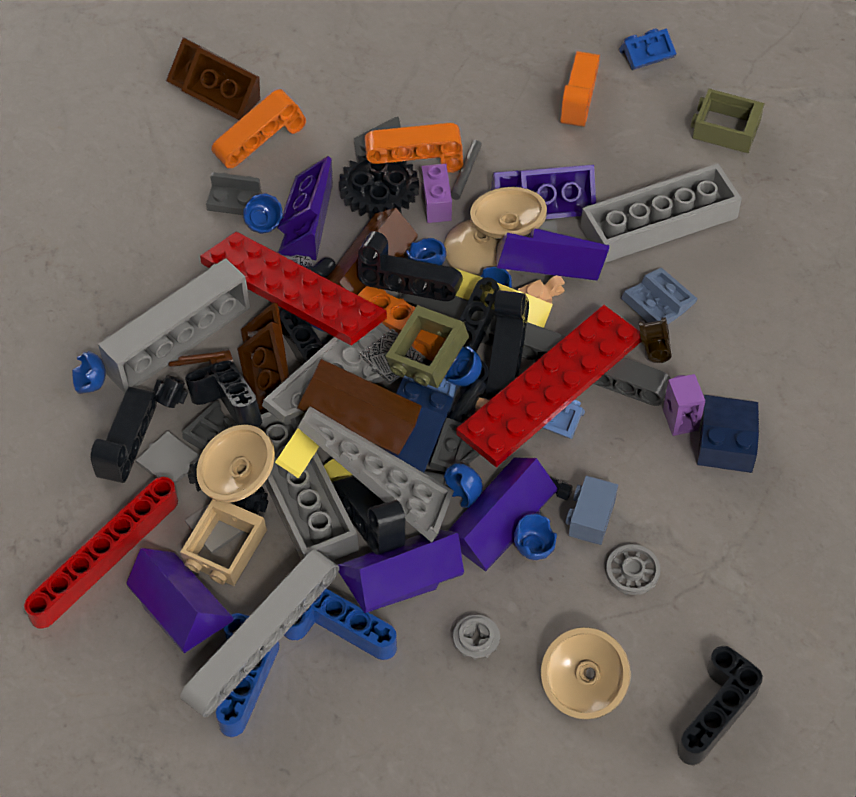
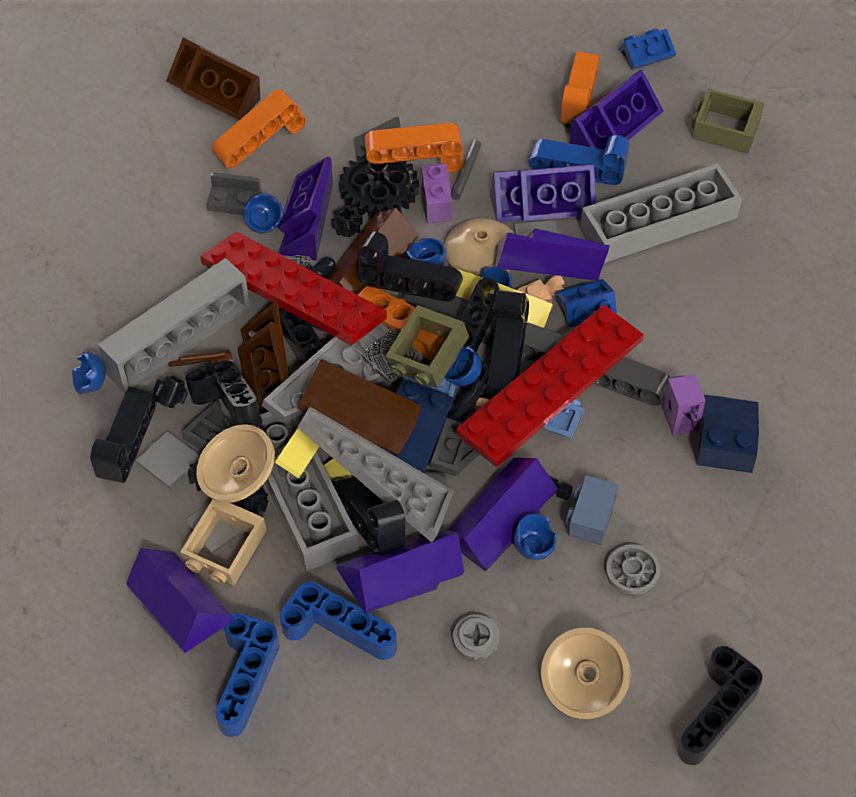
red beam [24,477,178,629] -> none
light grey beam [180,550,339,717] -> none
blue hair [444,463,483,508] -> none
tan dish [470,187,547,239] -> none
sand blue slope [621,267,698,324] -> none
dark brown piece [639,317,672,363] -> none
none -> black gear [331,206,363,238]
none -> blue beam [528,135,629,185]
none -> blue bracket [555,279,617,327]
none -> dark purple slope [569,70,664,150]

